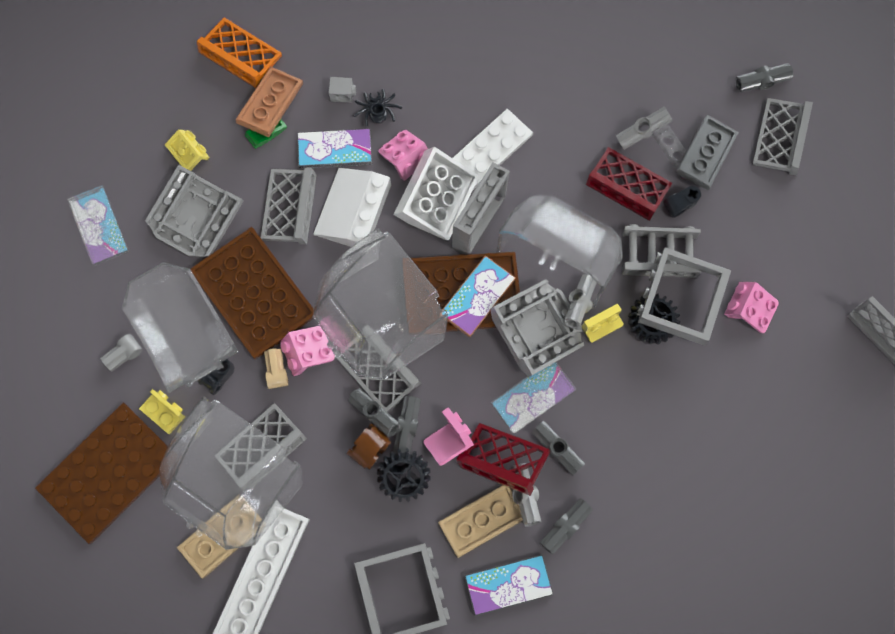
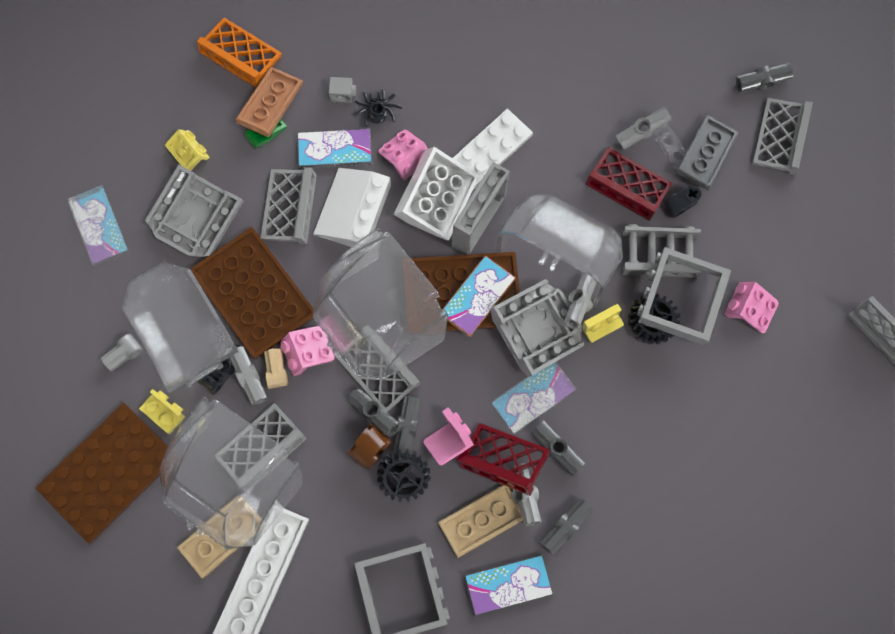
none -> light grey piece [228,346,268,406]

